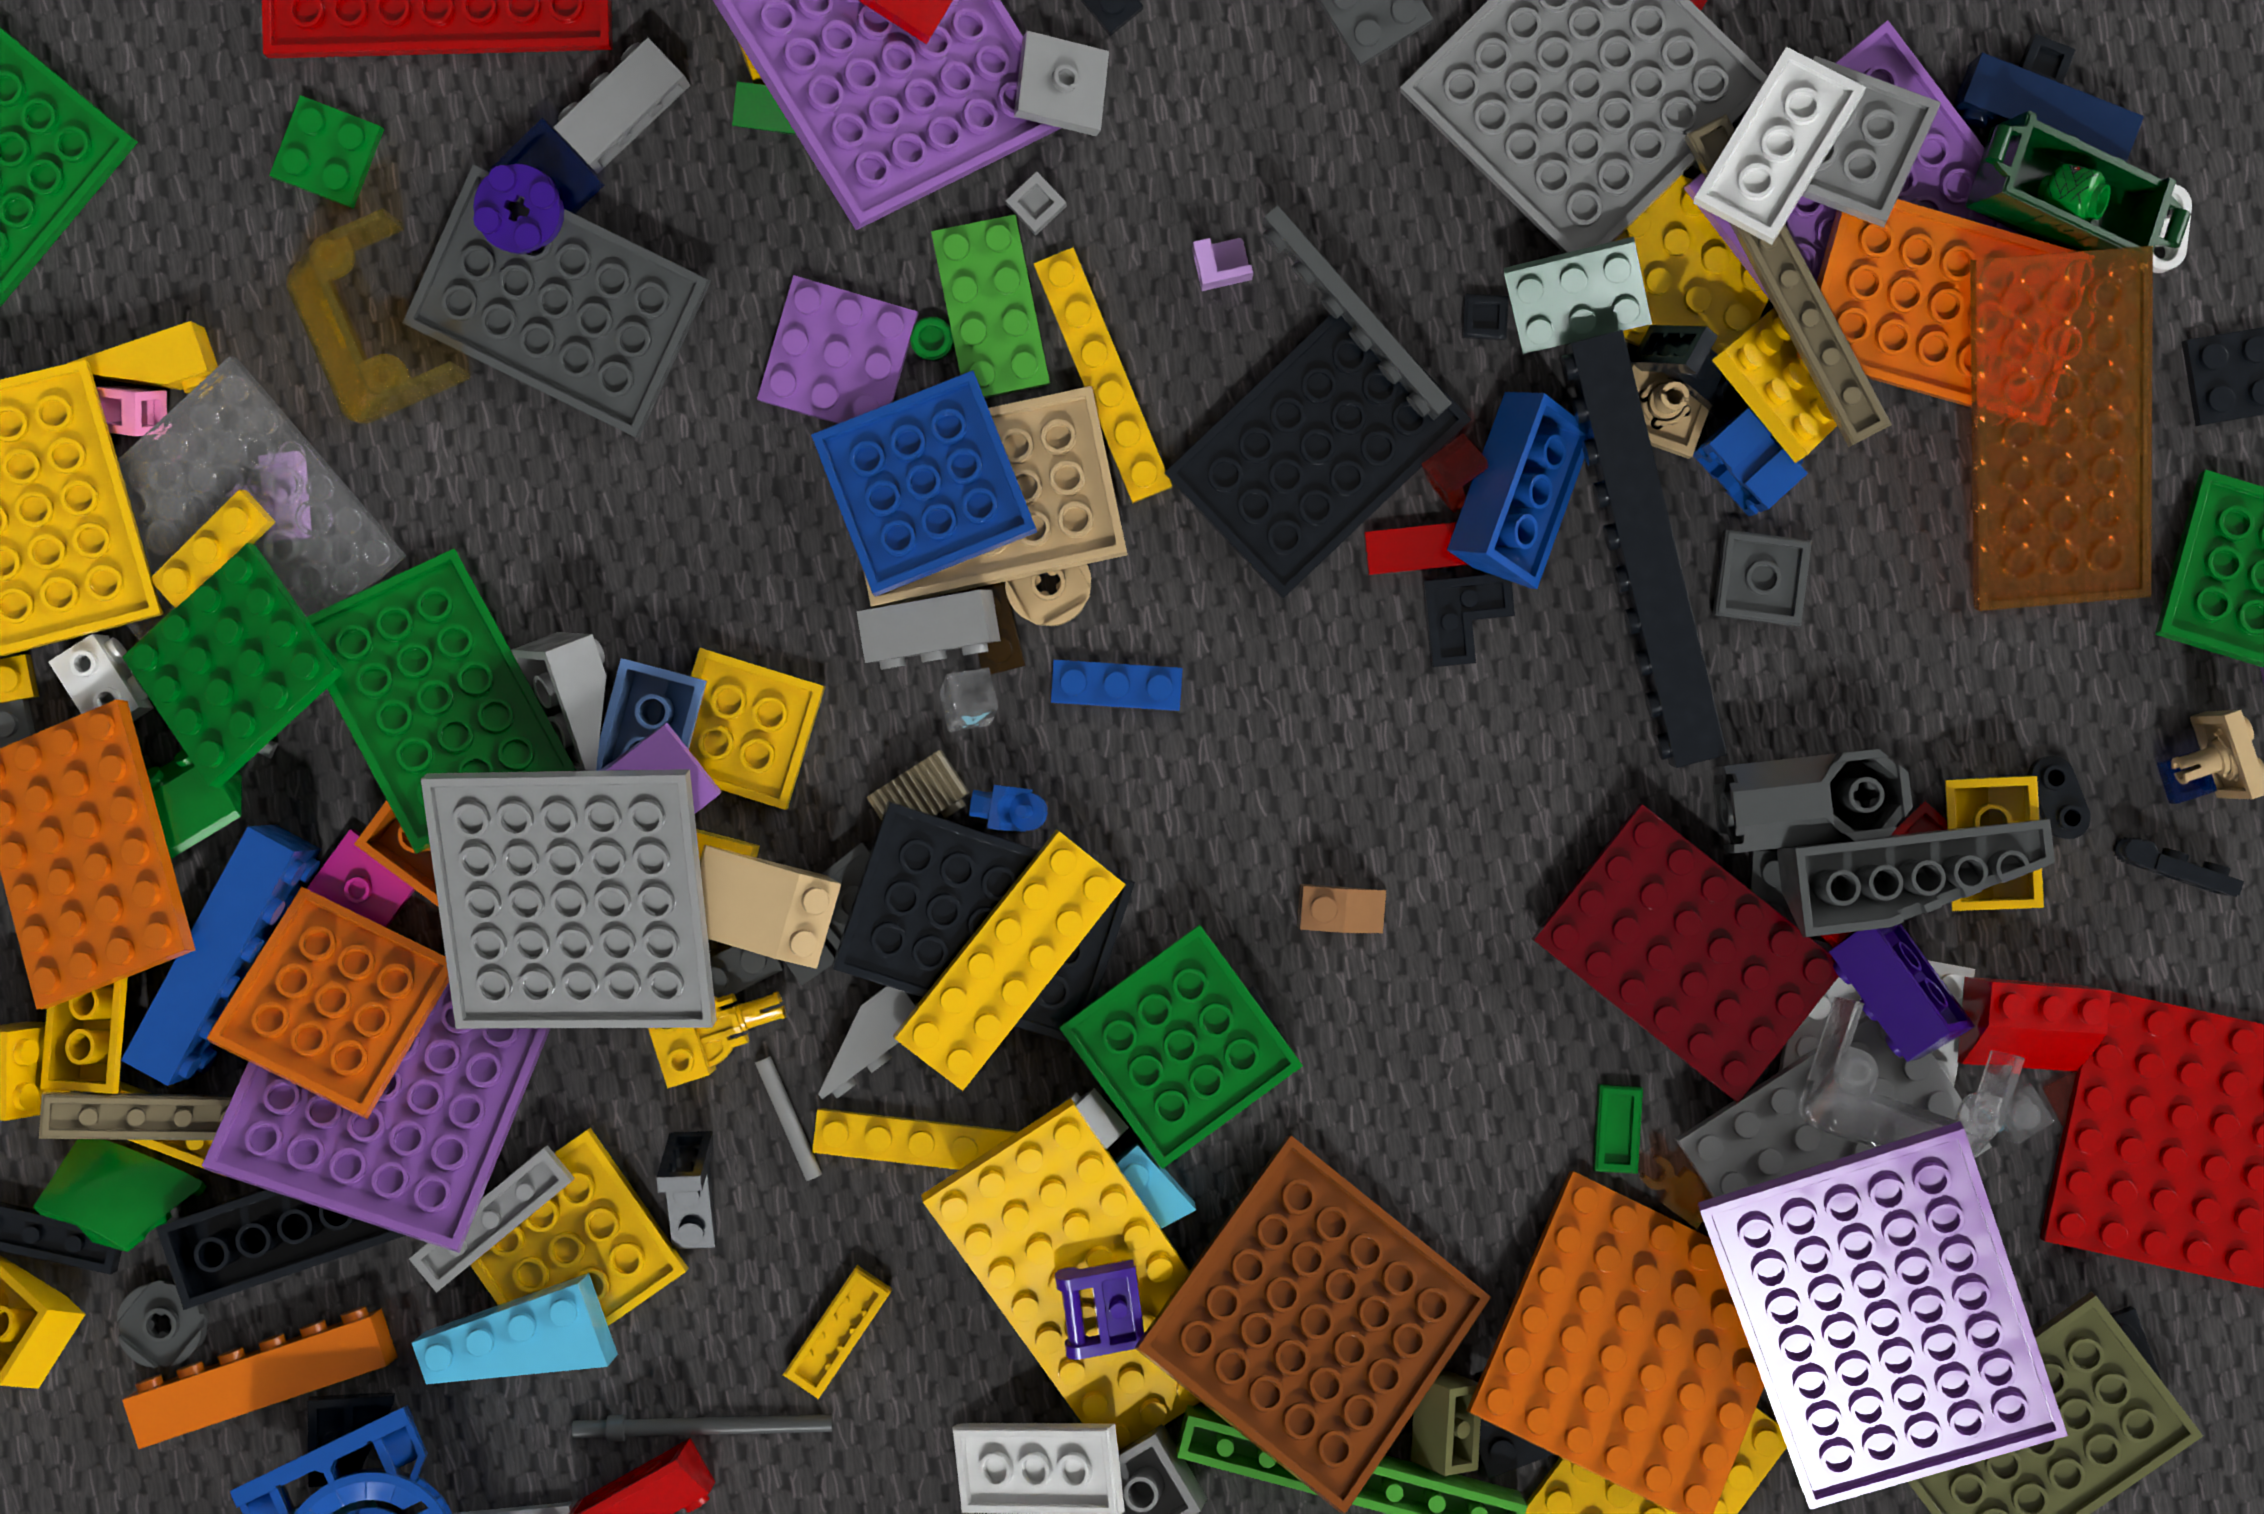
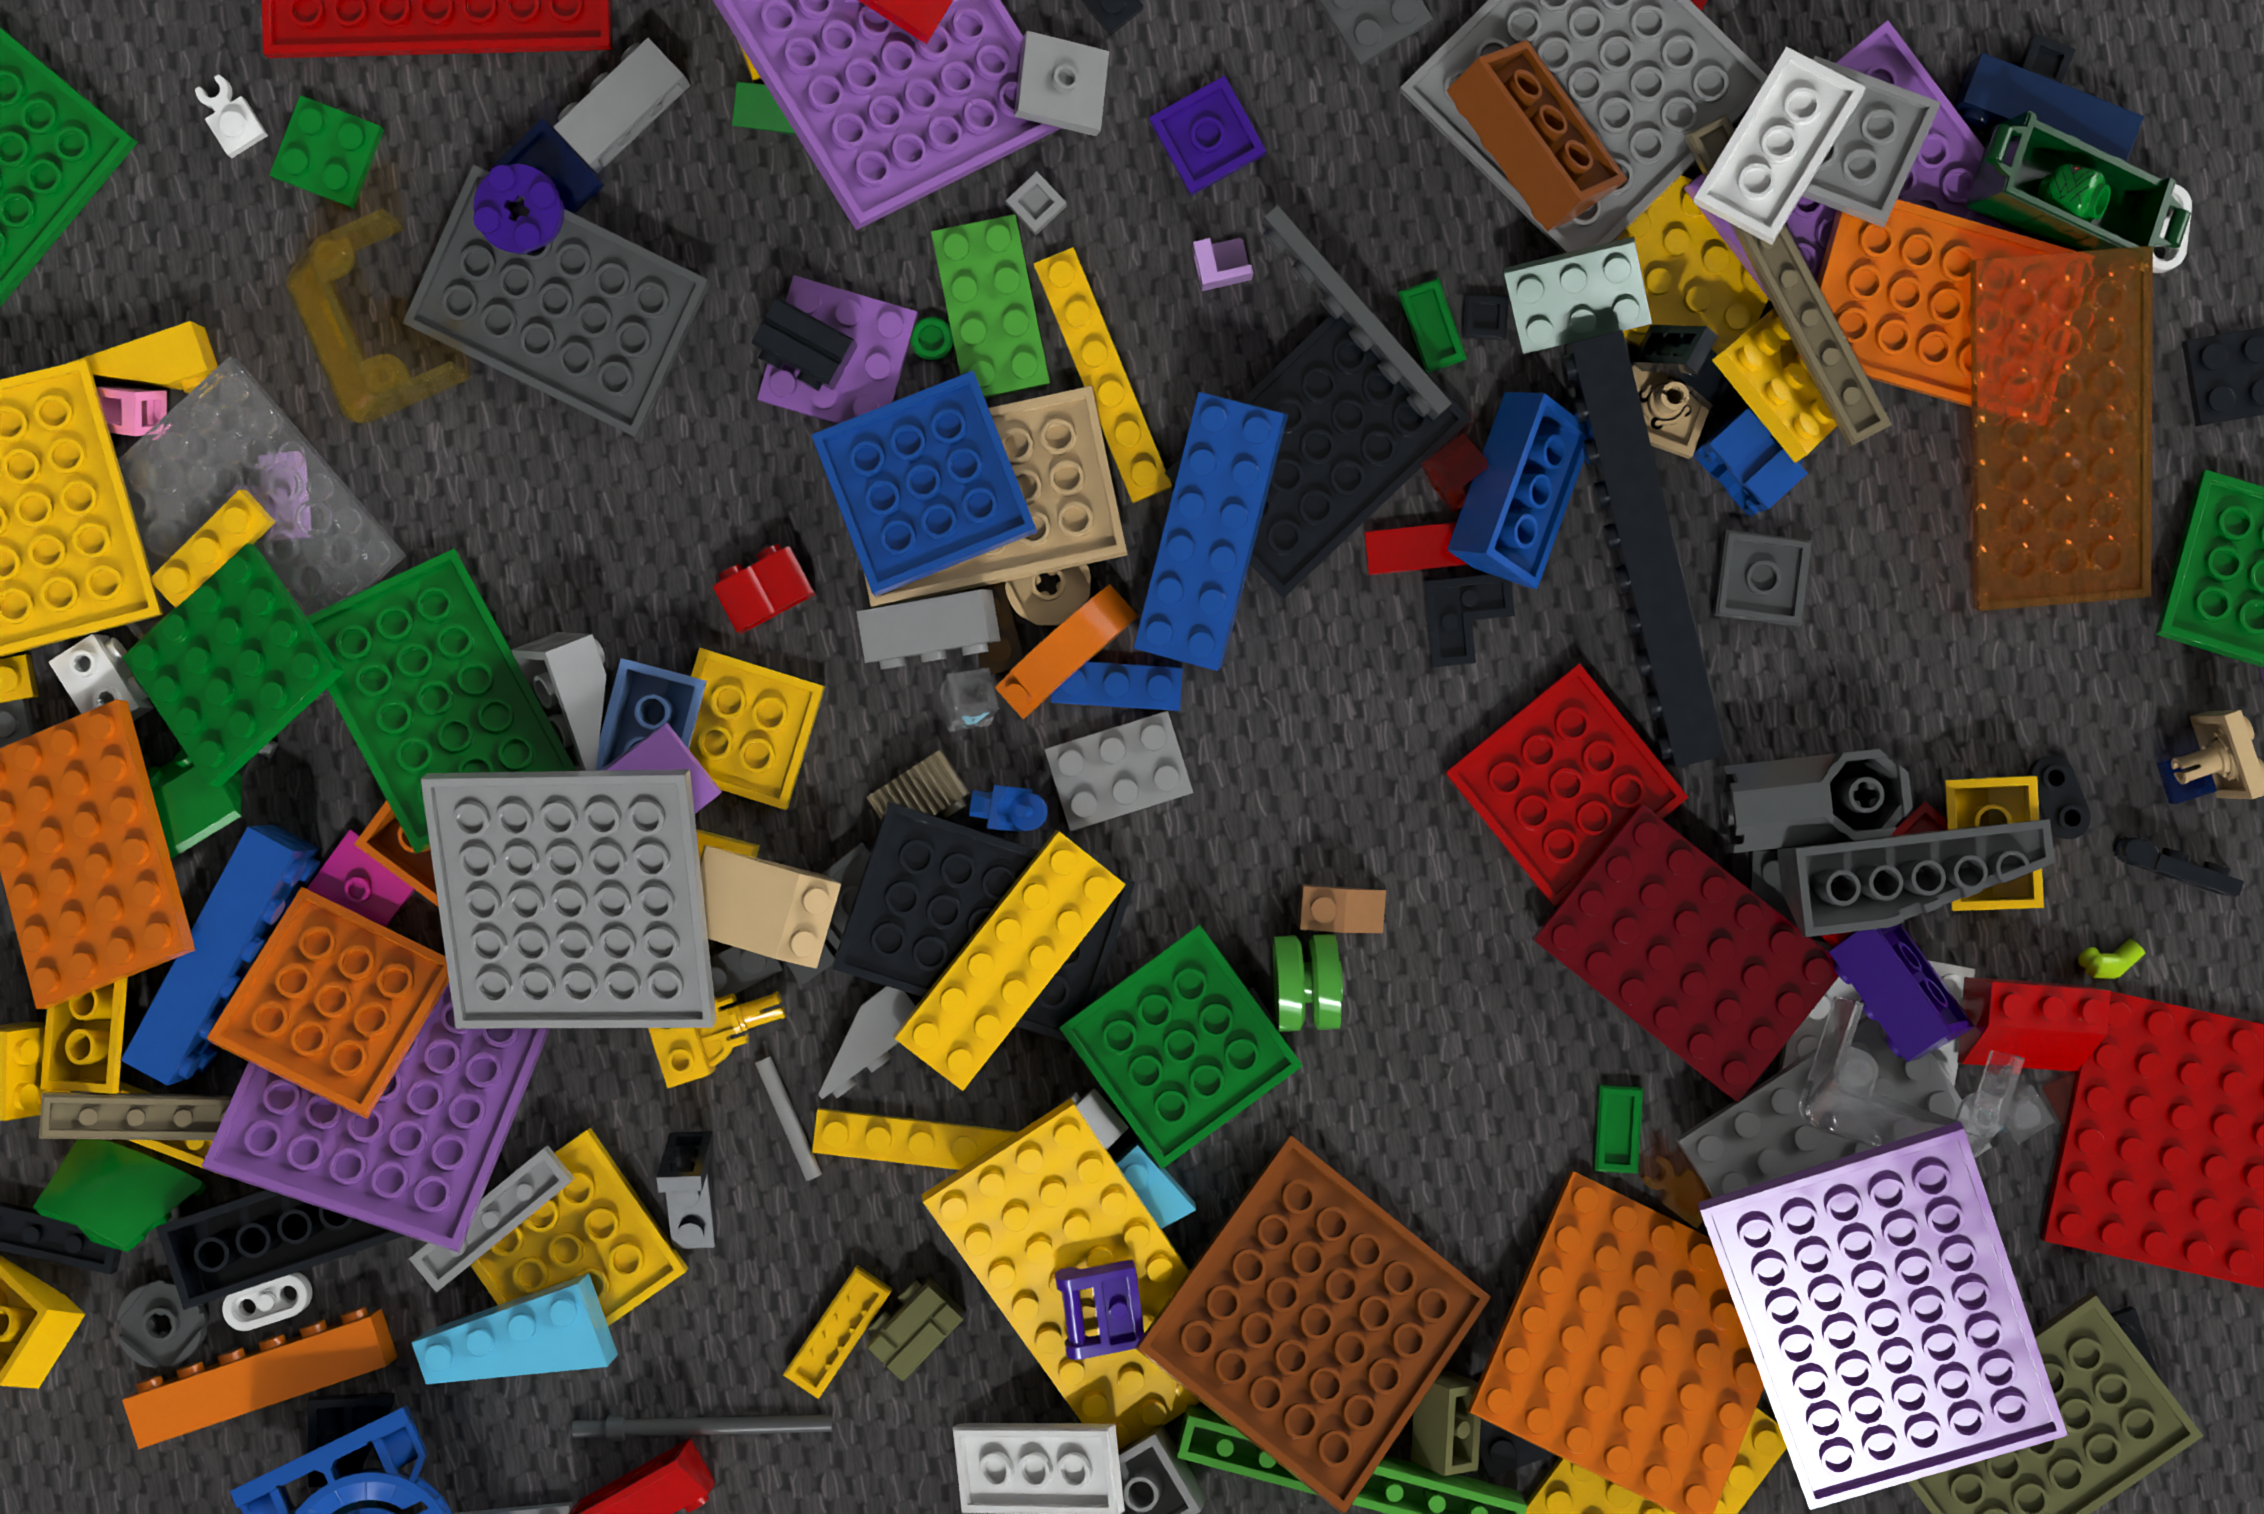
none -> white plate [195,75,268,158]
none -> white plate [222,1272,312,1331]
none -> red brick [712,544,816,634]
none -> black brick [752,297,857,392]
none -> olive brick [866,1276,966,1381]
none -> orange arch [995,584,1138,719]
none -> light grey plate [1044,711,1193,831]
none -> blue brick [1134,392,1288,671]
none -> dark purple plate [1149,75,1266,197]
none -> bright green wheel [1272,933,1343,1032]
none -> green tile [1397,278,1467,373]
none -> red plate [1444,663,1689,907]
none -> dark orange slope [1446,40,1628,232]
none -> lime arm [2078,938,2145,979]

